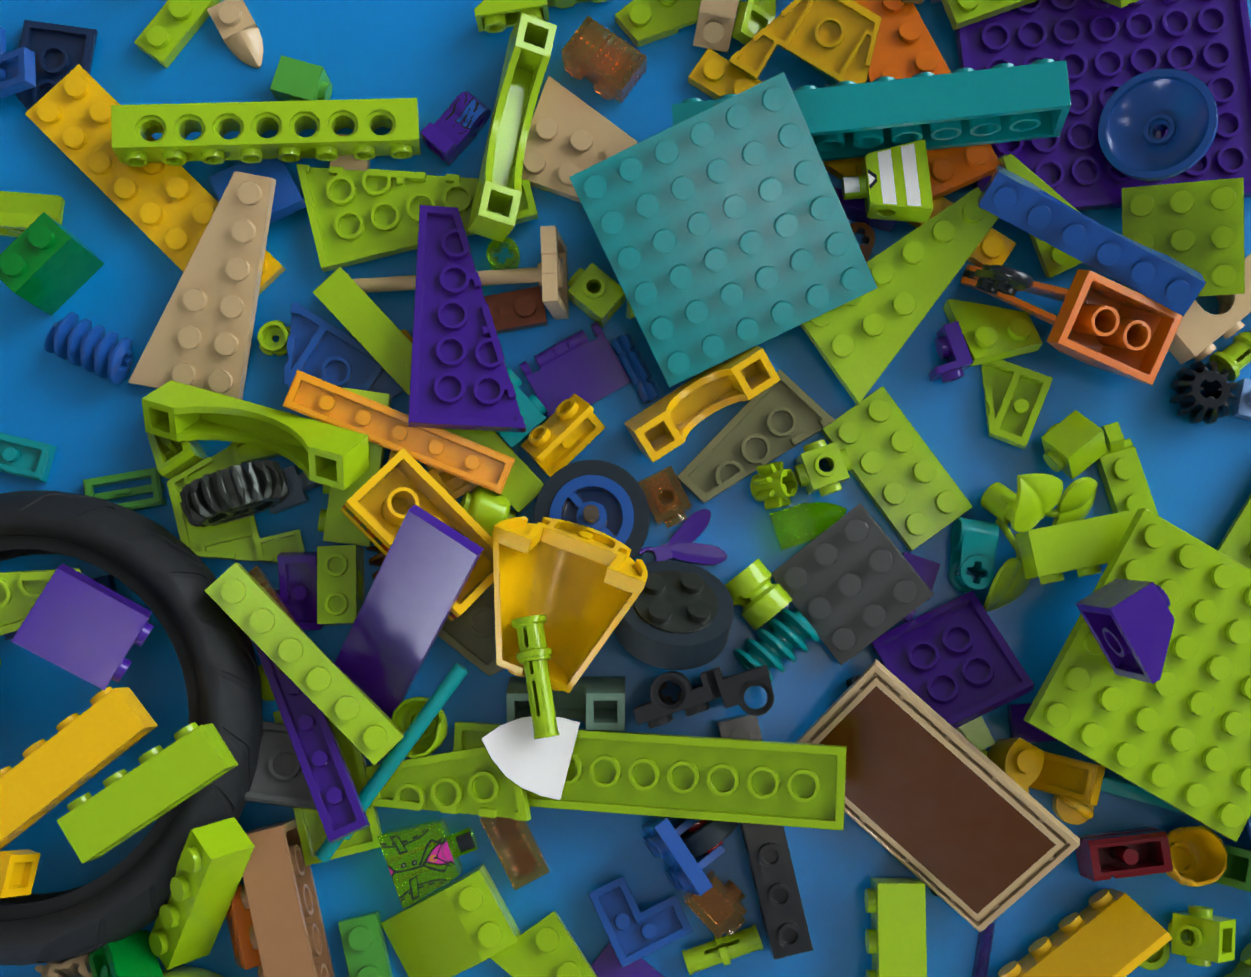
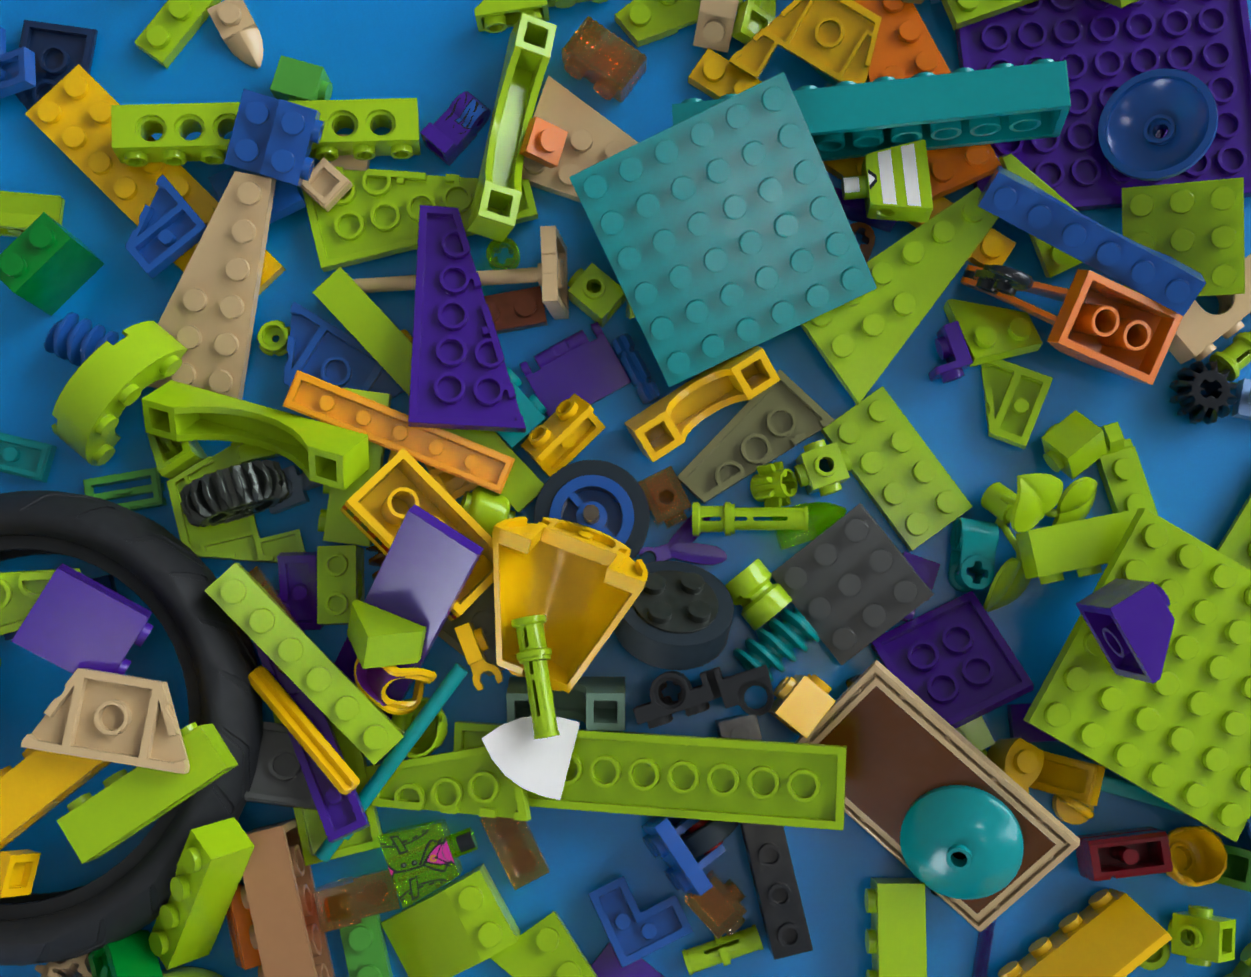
none -> tan wing [21,668,190,774]
none -> lime brick [51,321,188,466]
none -> blue wing [125,175,207,279]
none -> blue plate [224,89,324,187]
none -> yellow axle [248,666,360,795]
none -> tan tile [300,157,353,212]
none -> clear orange brick [313,868,400,933]
none -> lime slope [347,599,427,669]
none -> yellow piece [354,658,437,715]
none -> yellow plate [454,622,503,691]
none -> orange plate [519,116,568,169]
none -> lime pin [692,502,808,536]
none -> yellow brick [768,674,836,738]
none -> teal dish [900,785,1024,900]

